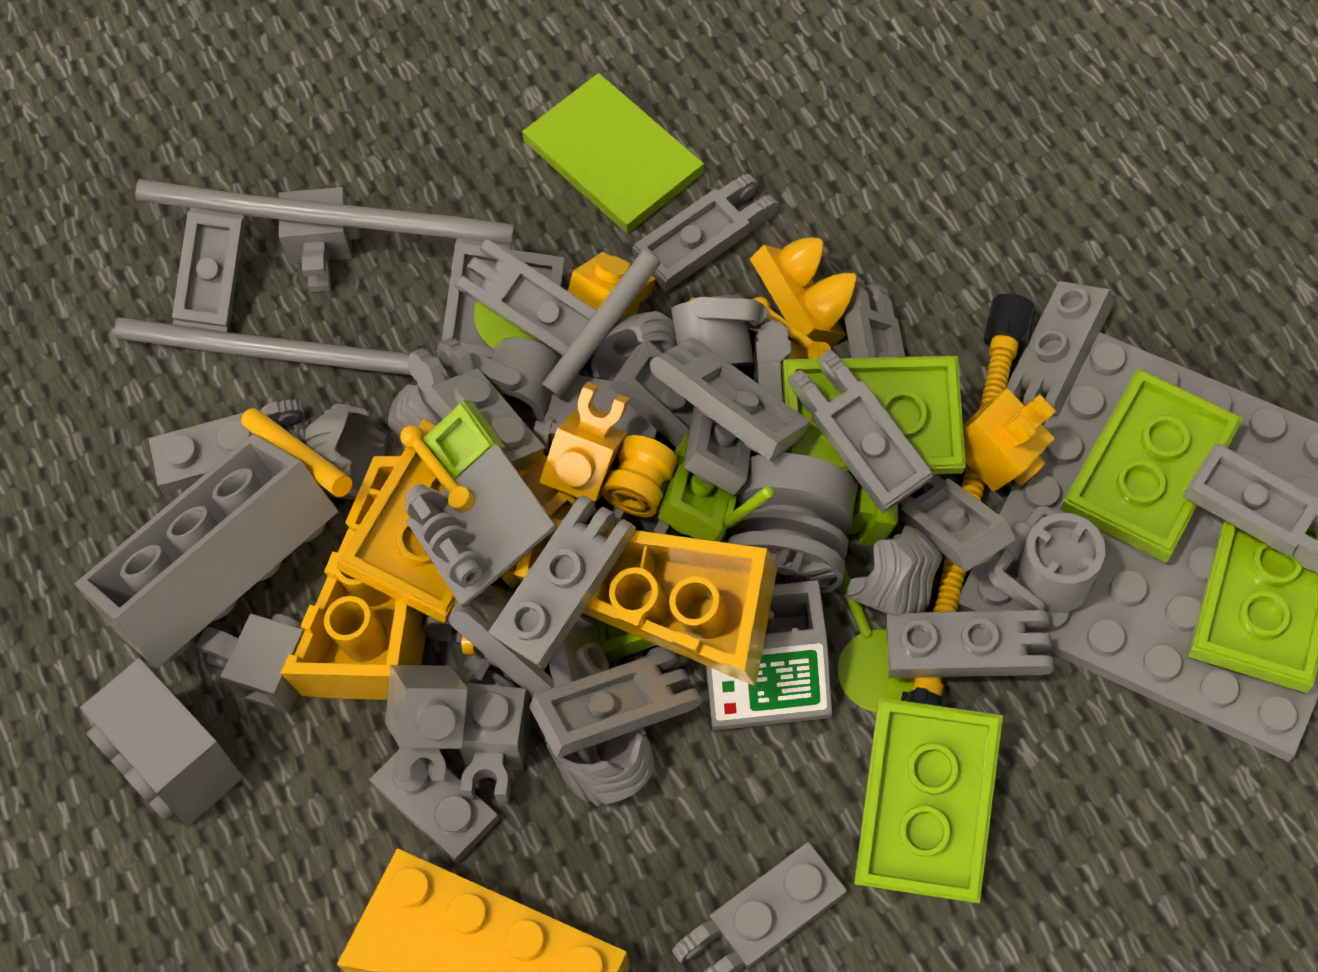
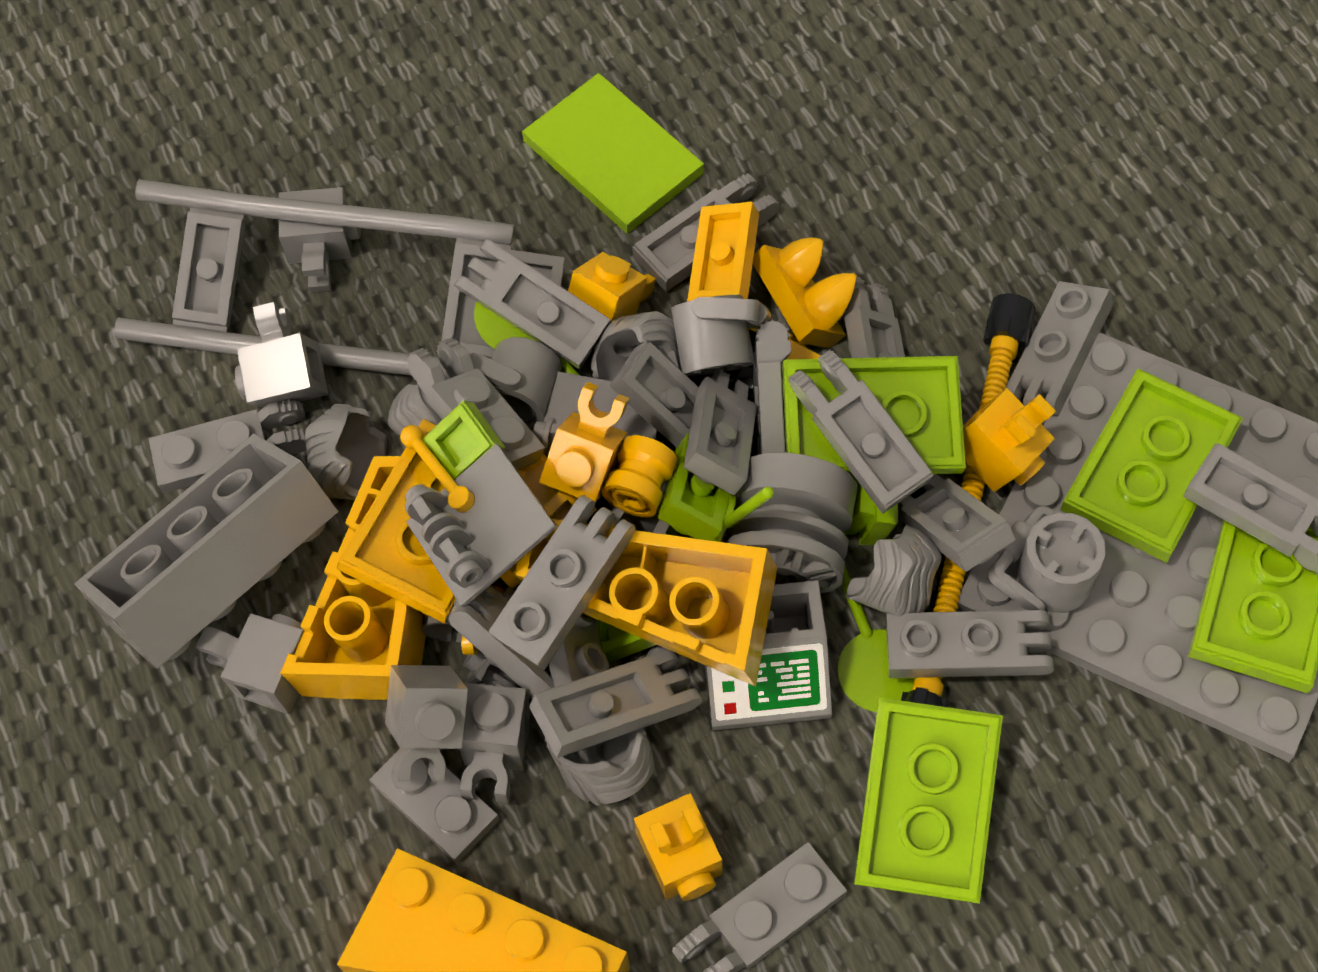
light grey brick [80,658,243,827] -> none
yellow bar [241,408,352,497] -> none
light grey bar [541,250,661,398] -> none
light grey hinge [650,338,810,461] -> none
yellow hinge [753,296,831,359] -> none
none -> brick [235,302,329,408]
none -> yellow brick [634,793,722,901]
none -> yellow tile [687,202,759,301]

